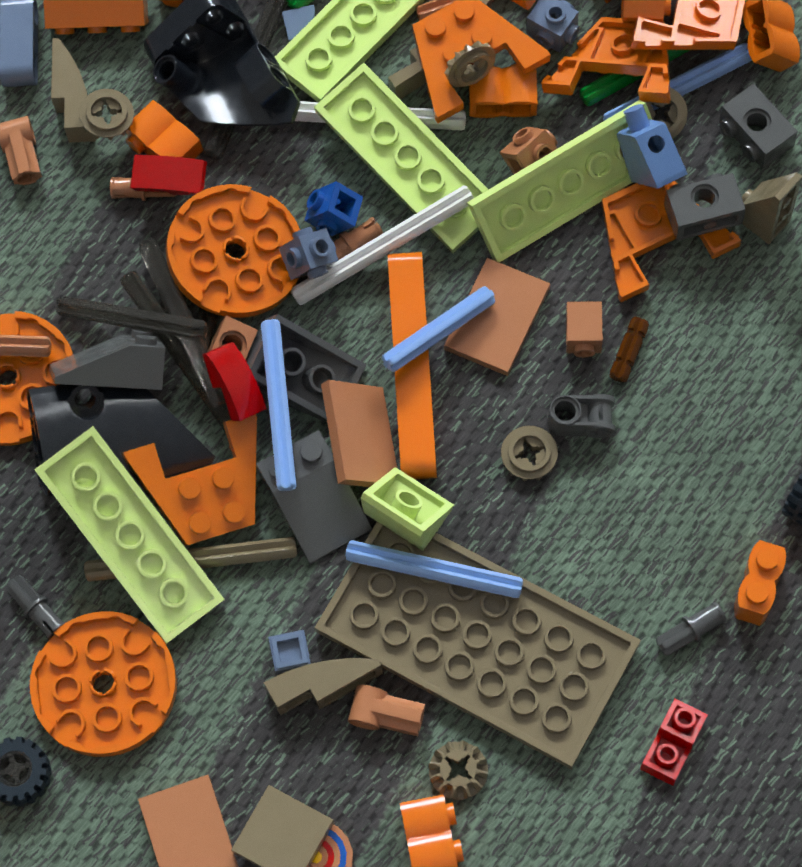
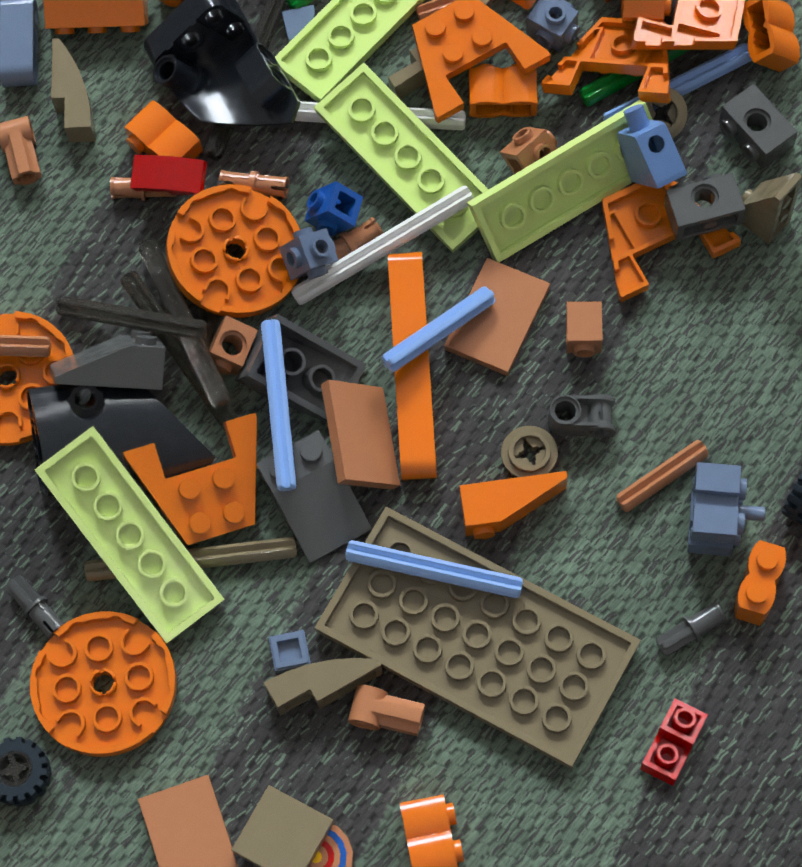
dark tan gear [79,89,134,141] -> none
red slope [202,342,267,421] -> none
yellowish green slope [361,467,454,551] -> none
dark tan gear [429,740,488,800] -> none
dark tan gear [444,41,496,87] -> none
reddish brown axle [609,317,649,383] -> none
none -> nougat pin [218,170,290,198]
none -> orange slope [459,471,567,539]
none -> nougat axle [616,440,709,512]
none -> sand blue brick [687,462,765,556]

